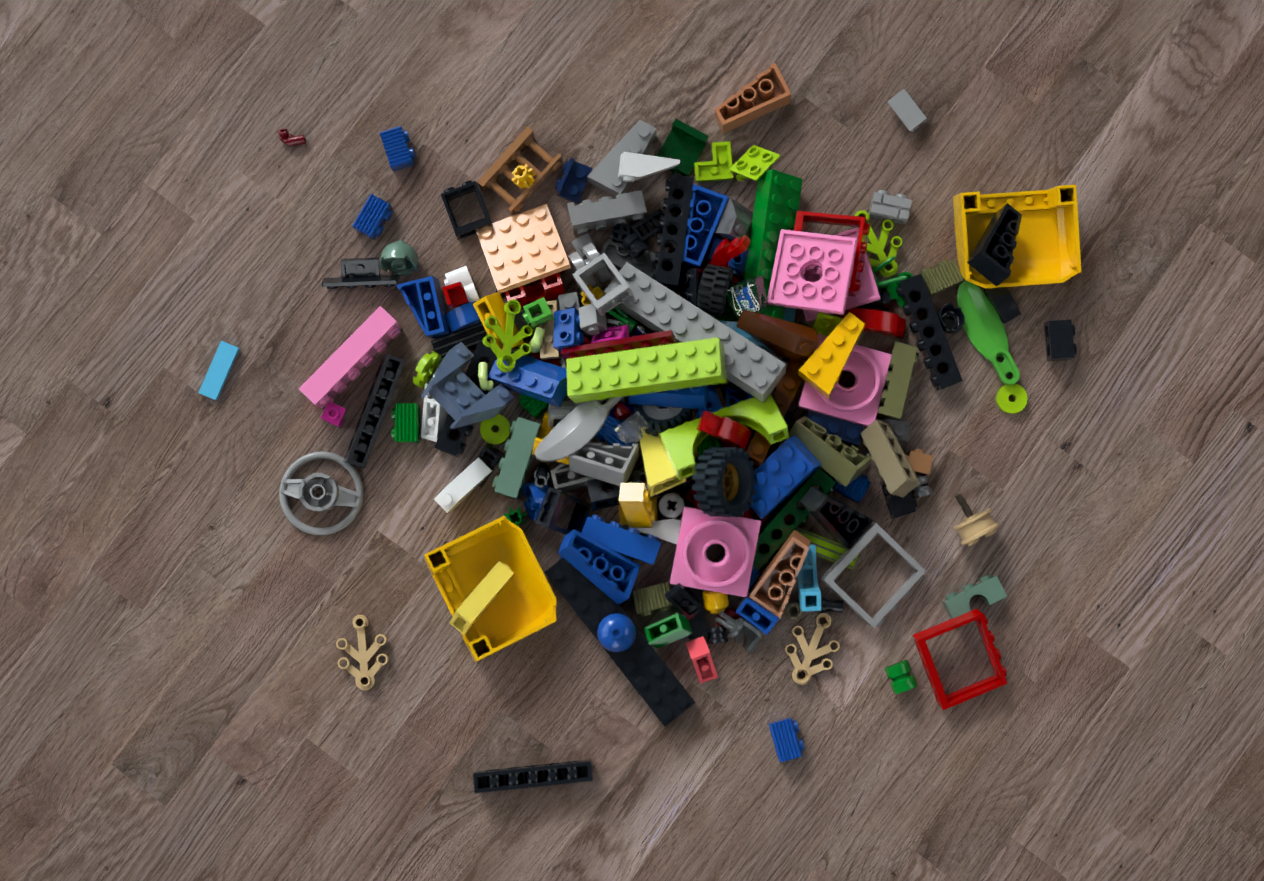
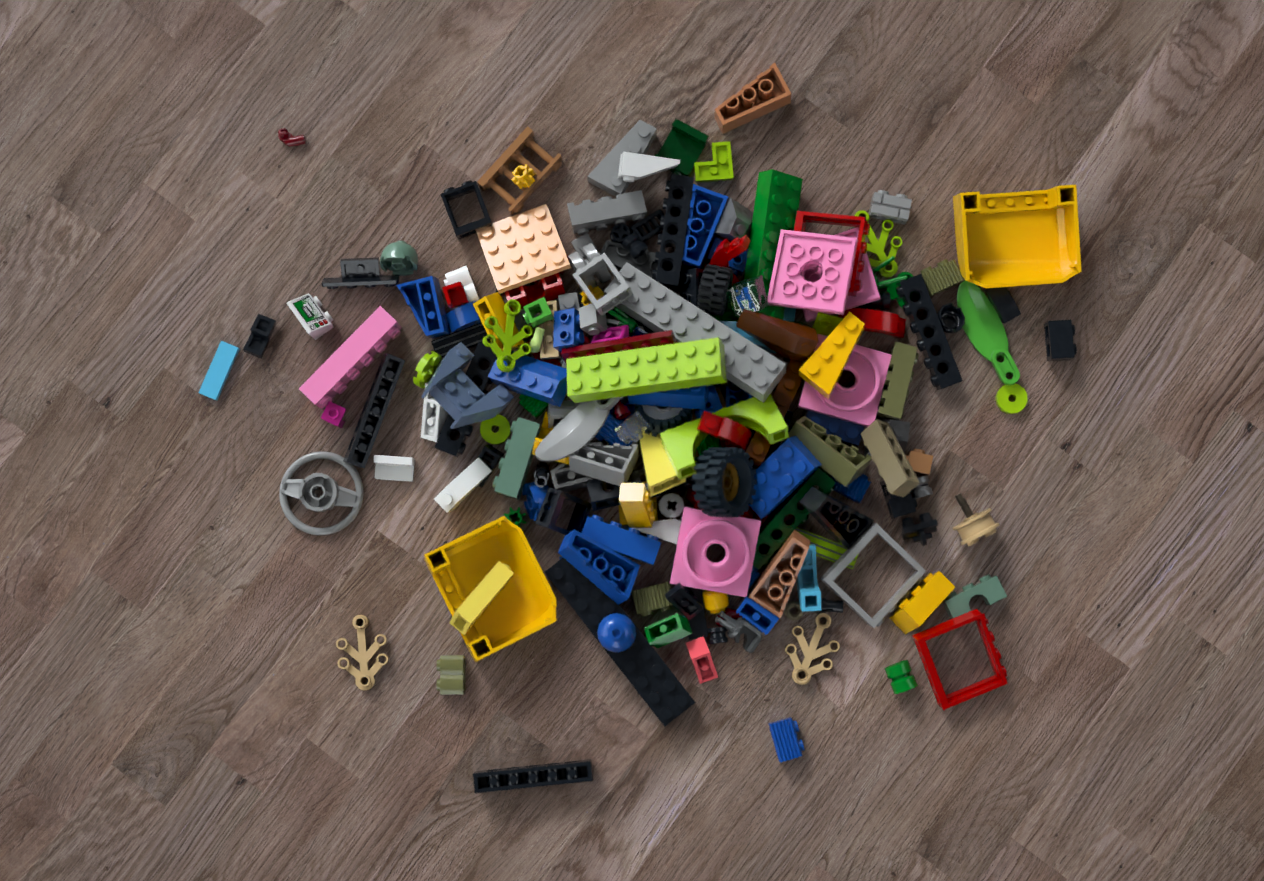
blue brick [352,194,393,240] -> none
blue brick [380,126,416,172] -> none
green brick [391,403,420,443] -> none
yellowish green arm [478,362,494,391] -> none
dark blue bracket [555,157,592,204] -> none
lime hinge [729,145,781,182] -> none
light grey hinge [887,89,927,132] -> none
black wedge [967,203,1022,287] -> none
none -> black slope [243,314,276,359]
none -> white slope [287,293,334,340]
none -> white panel [373,455,415,482]
none -> olive brick [436,655,466,695]
none -> yellow wedge [889,571,955,634]
none -> black hips [902,512,938,546]

